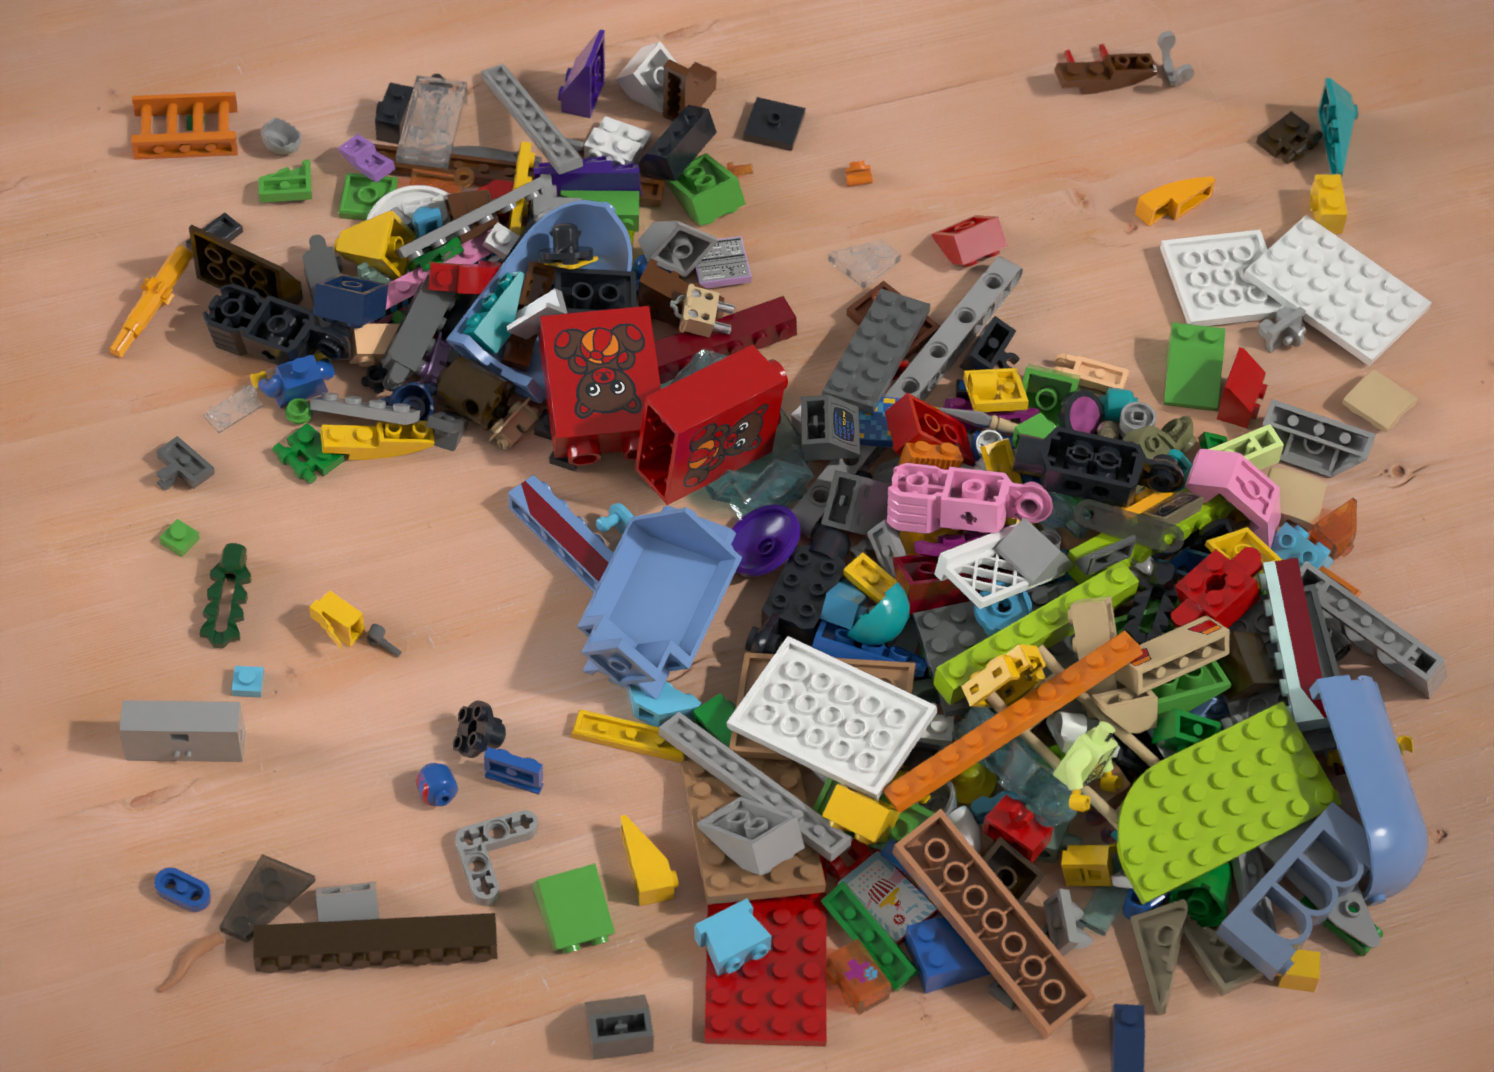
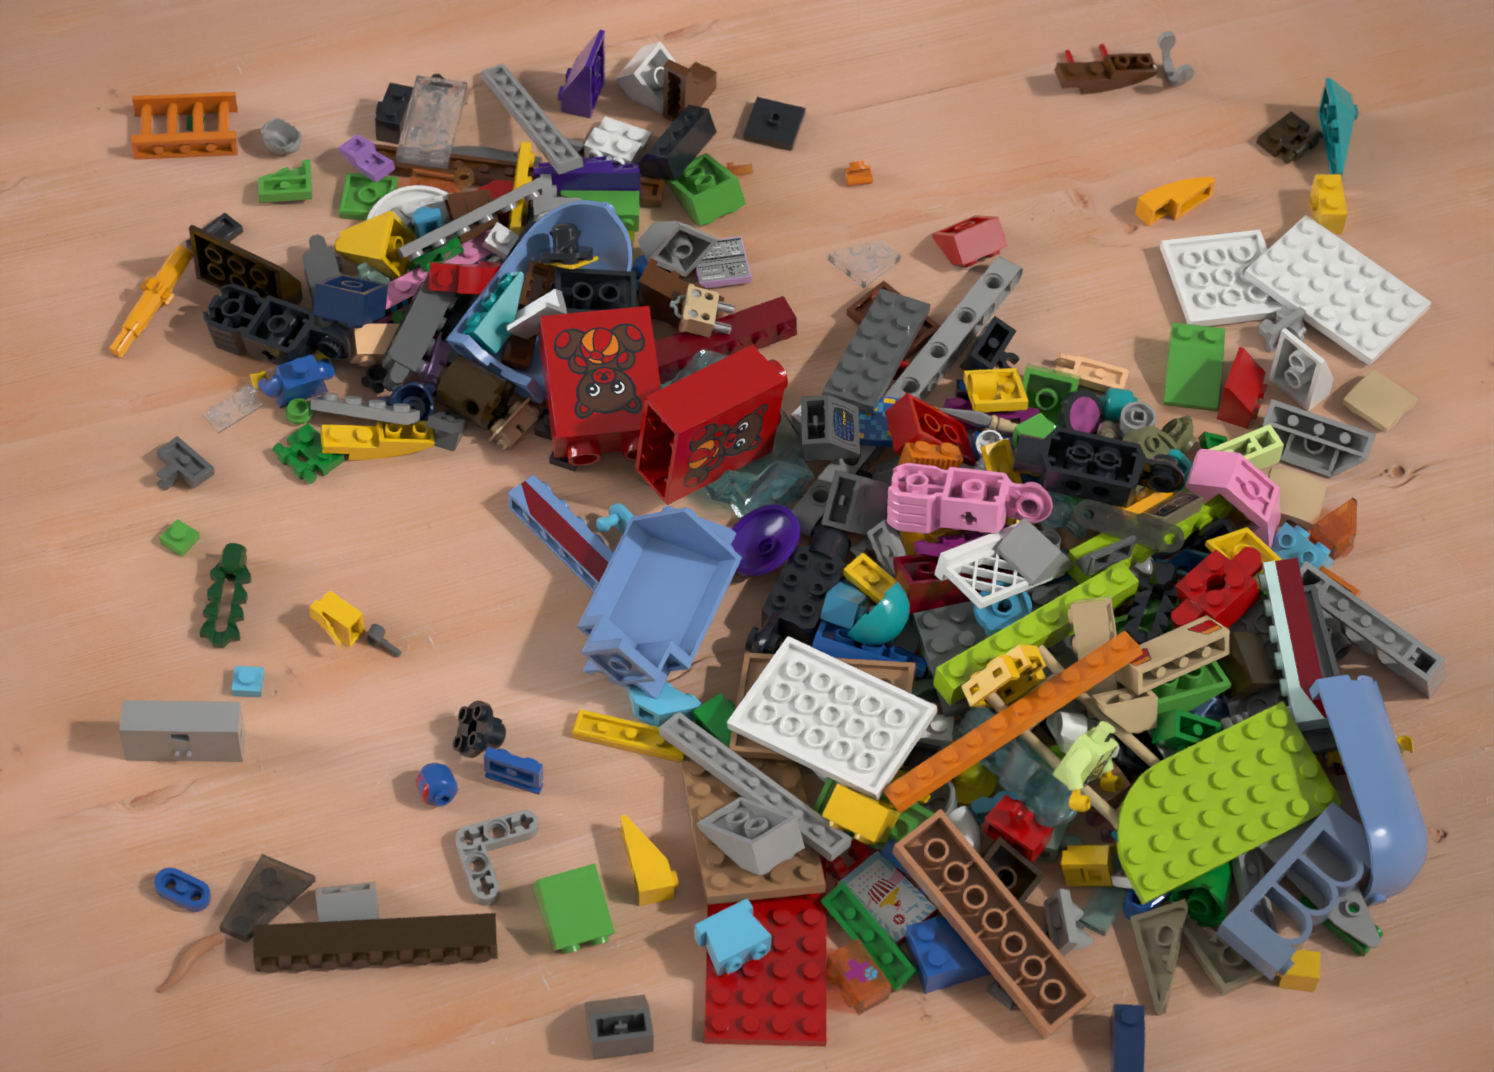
none -> white slope [1269,328,1334,411]

